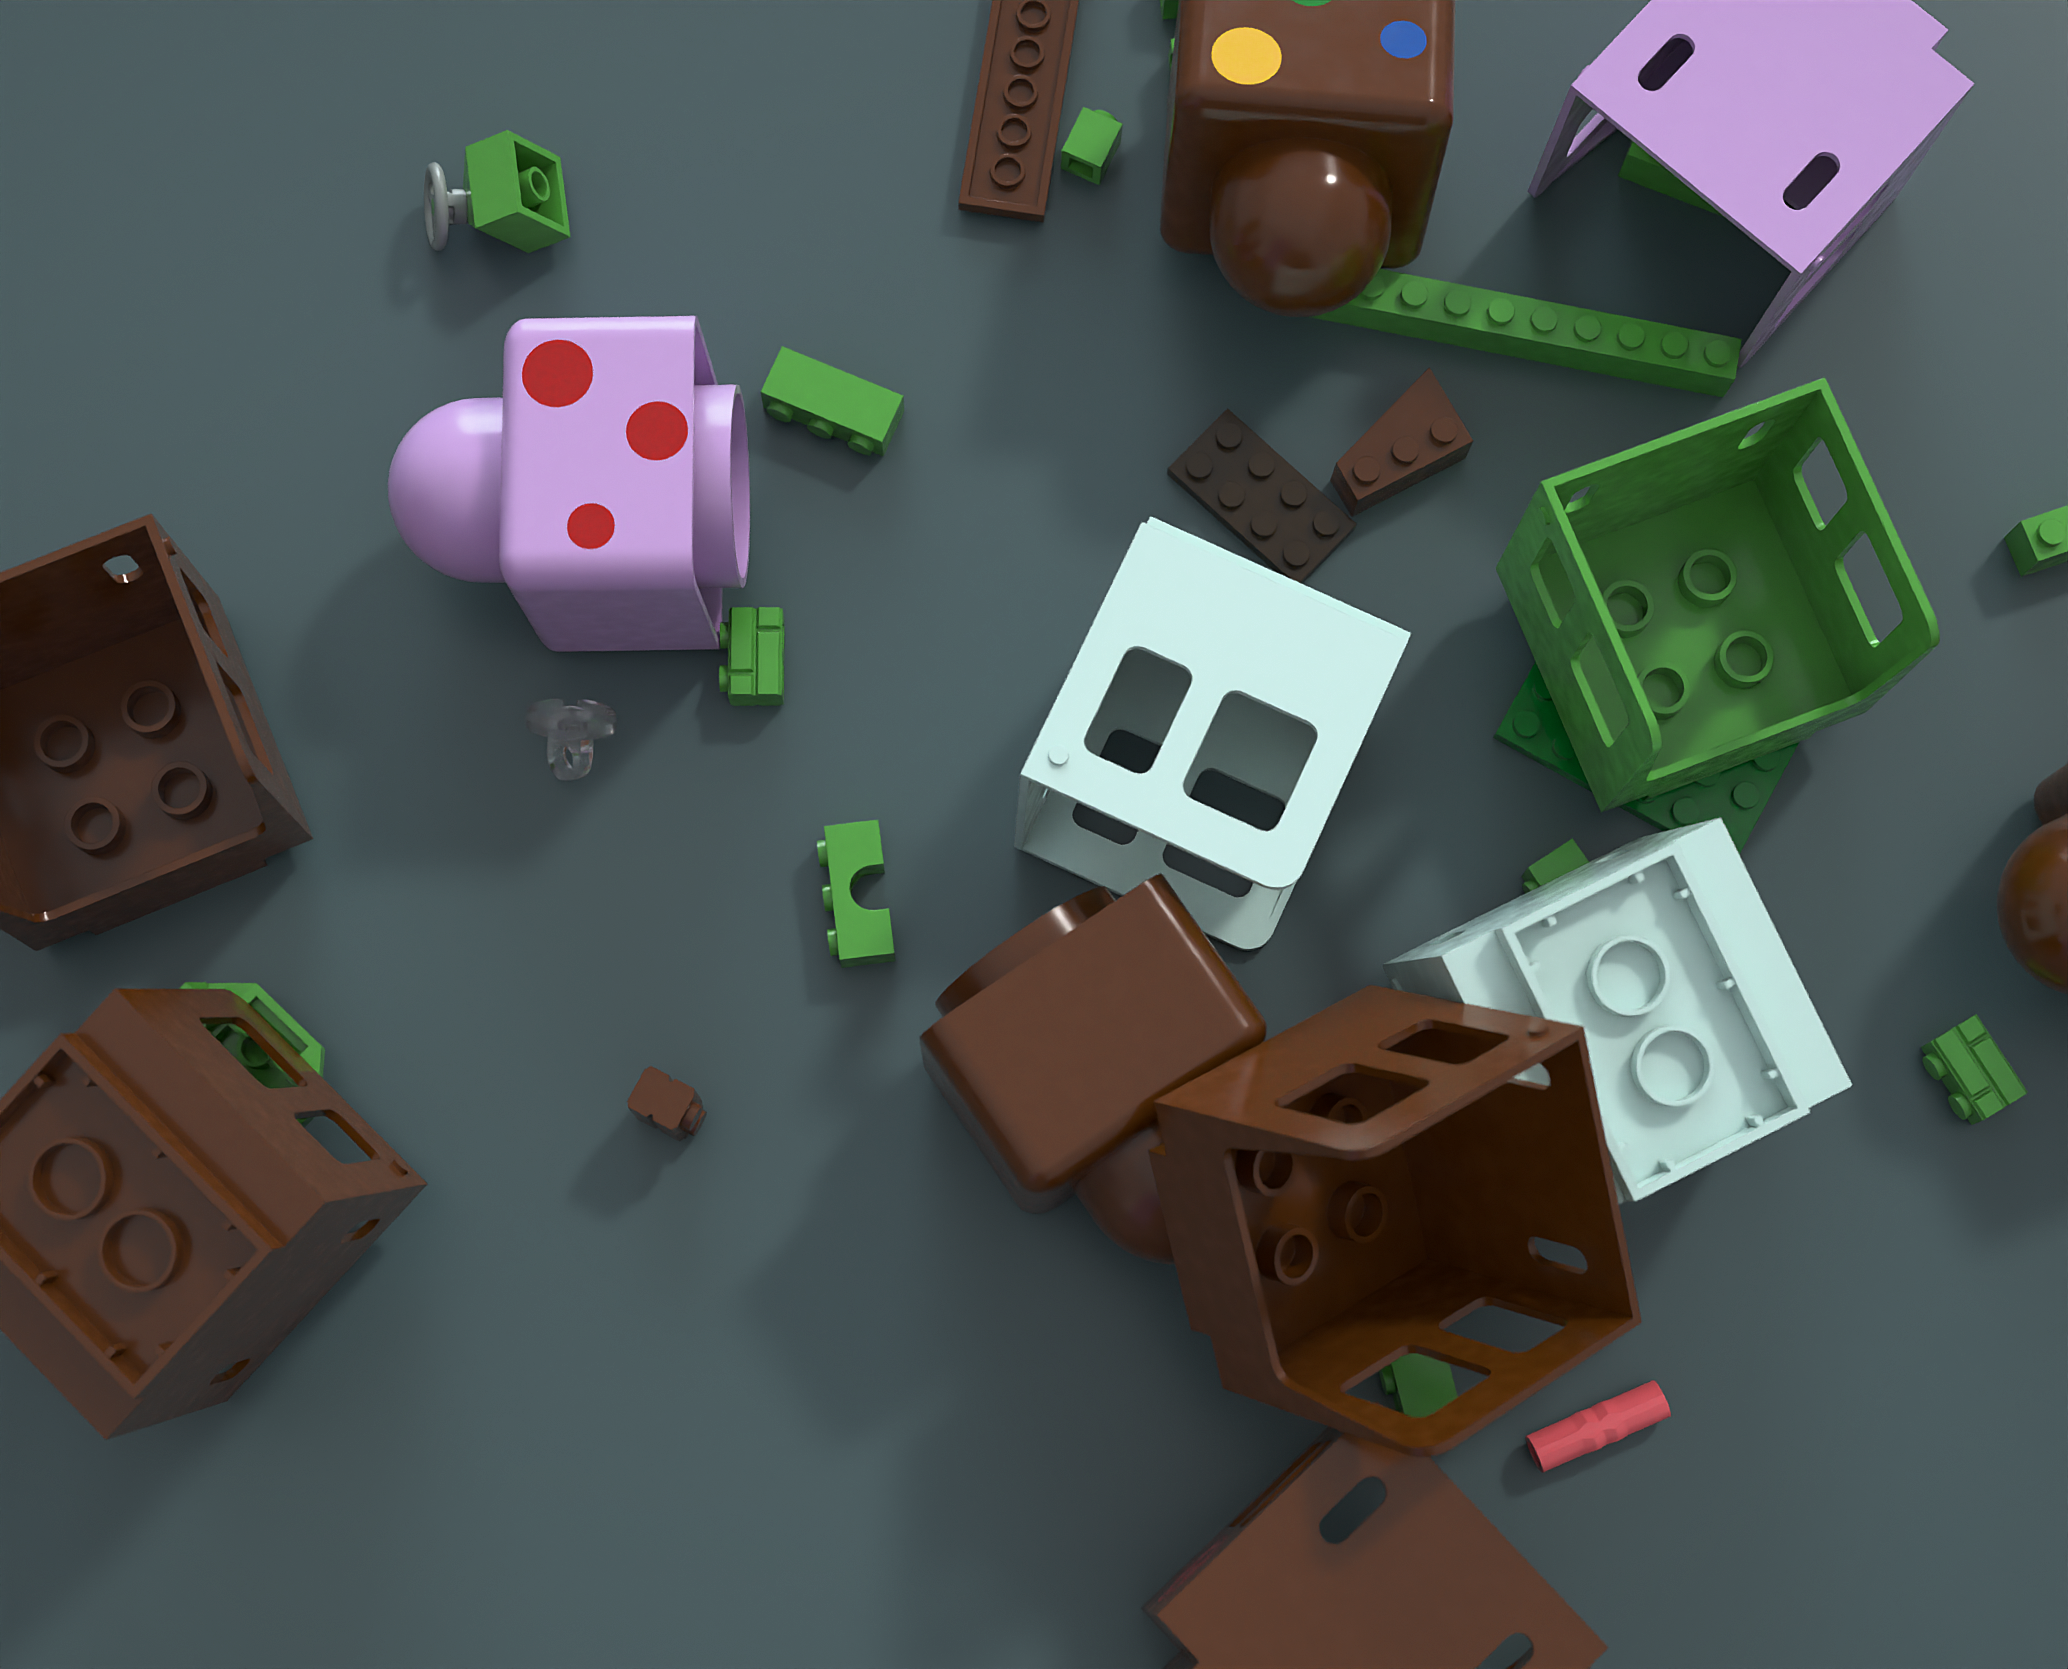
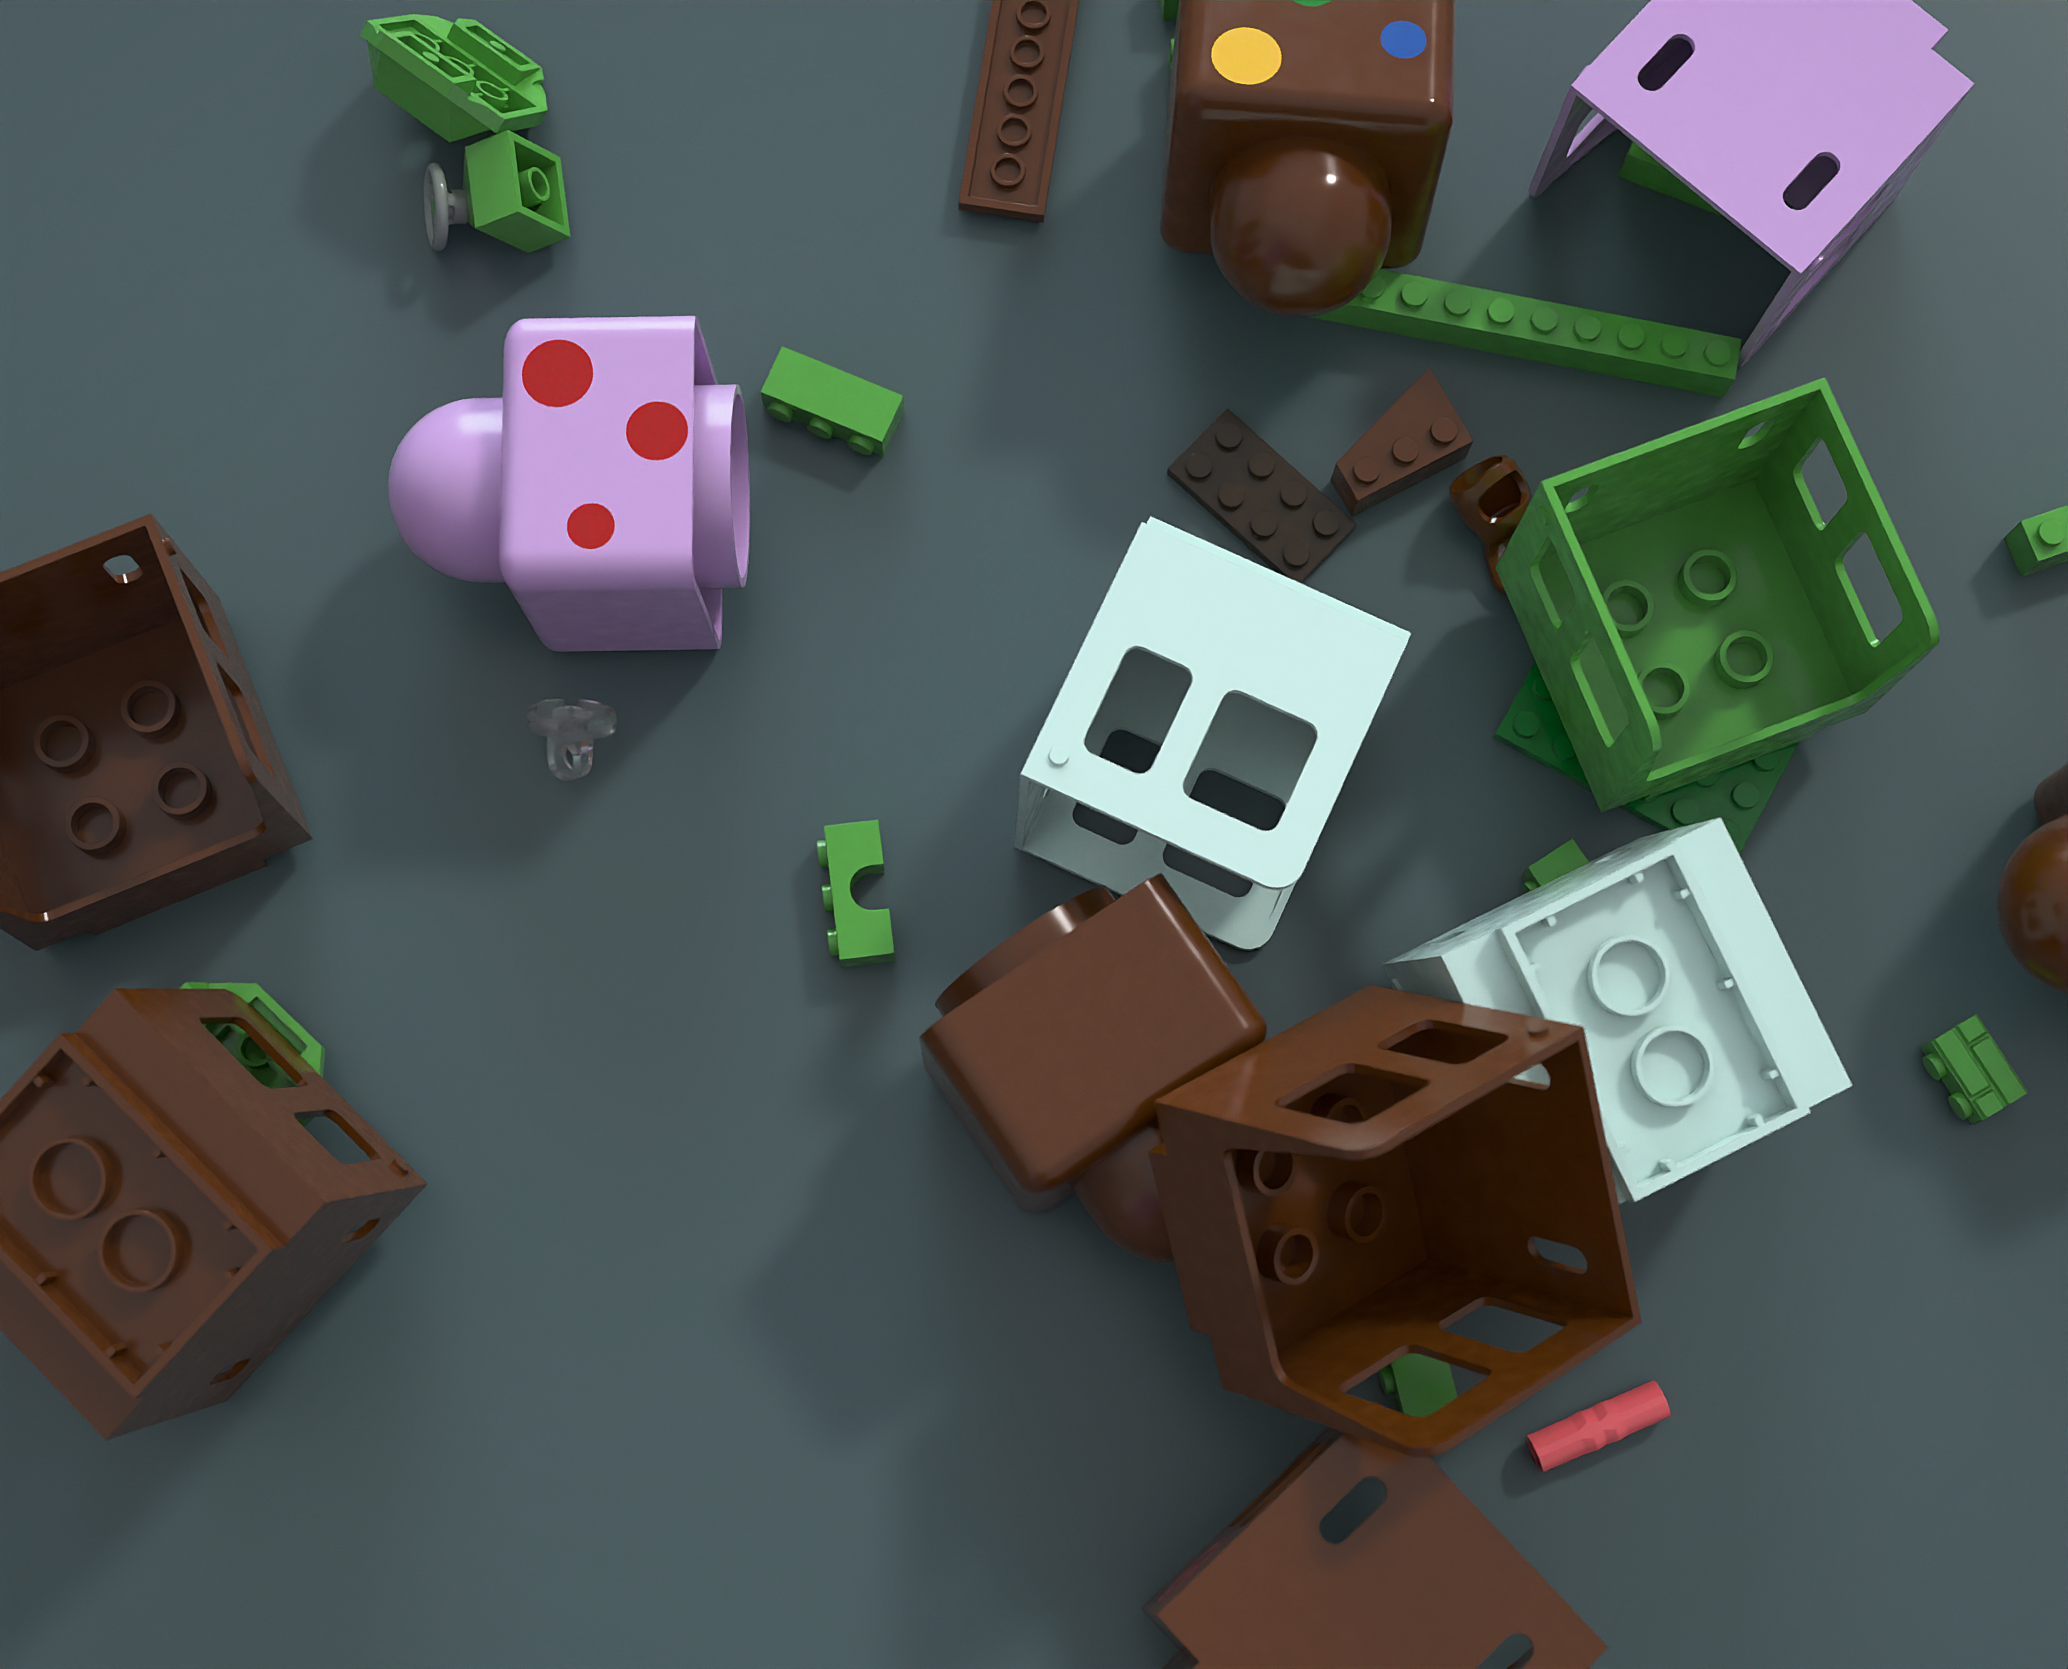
reddish brown brick [627,1066,707,1141] -> none
bright green brick [719,607,785,706] -> none
bright green brick [1061,107,1123,186] -> none
none -> bright green piece [360,14,548,142]
none -> reddish brown piece [1449,455,1532,595]

